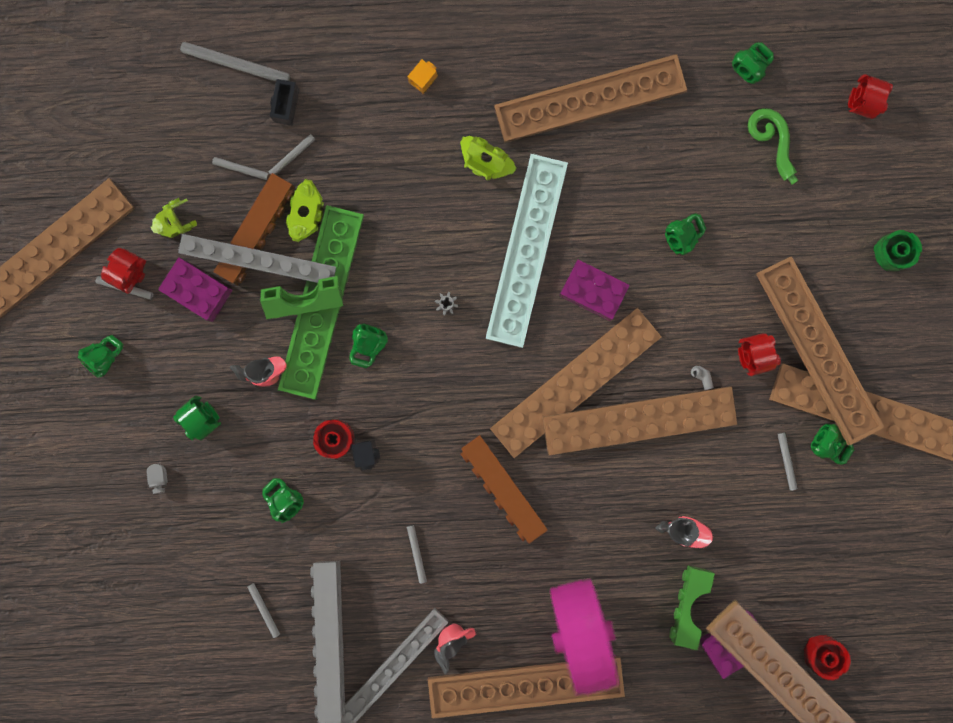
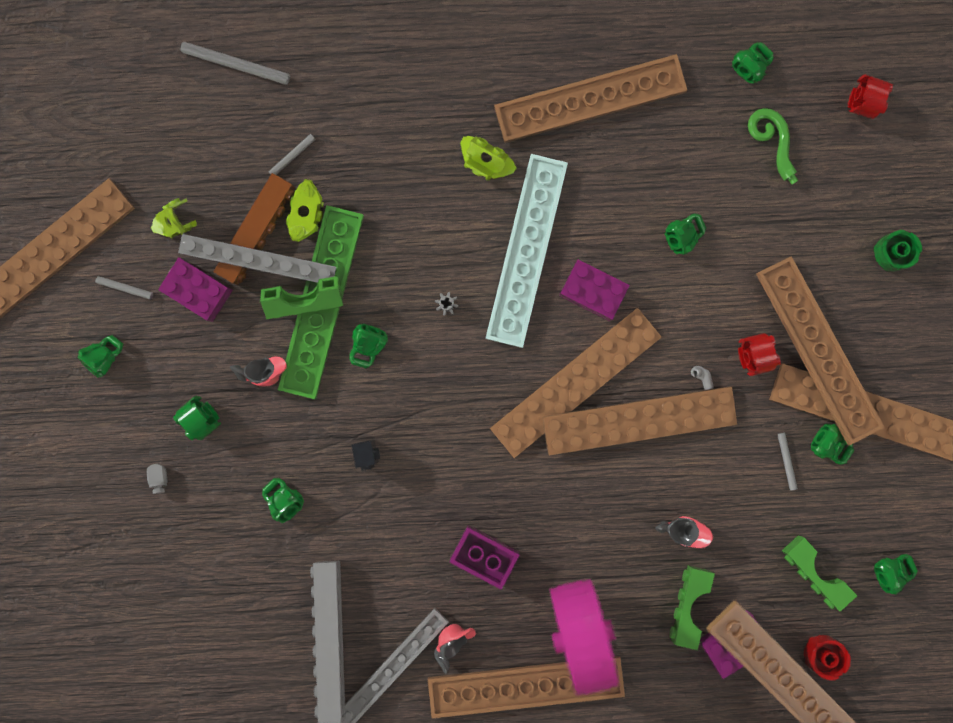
red brick [101,248,146,294] -> none
light grey bar [212,157,269,180] -> none
light grey bar [247,583,280,638] -> none
black brick [270,79,299,126] -> none
red brick [313,419,355,459] -> none
light orange brick [407,59,437,94] -> none
light grey bar [407,525,427,583] -> none
dark orange brick [460,435,548,543] -> none
none -> magenta brick [449,525,520,590]
none -> bright green arch [782,535,857,612]
none -> green piece [874,554,918,594]

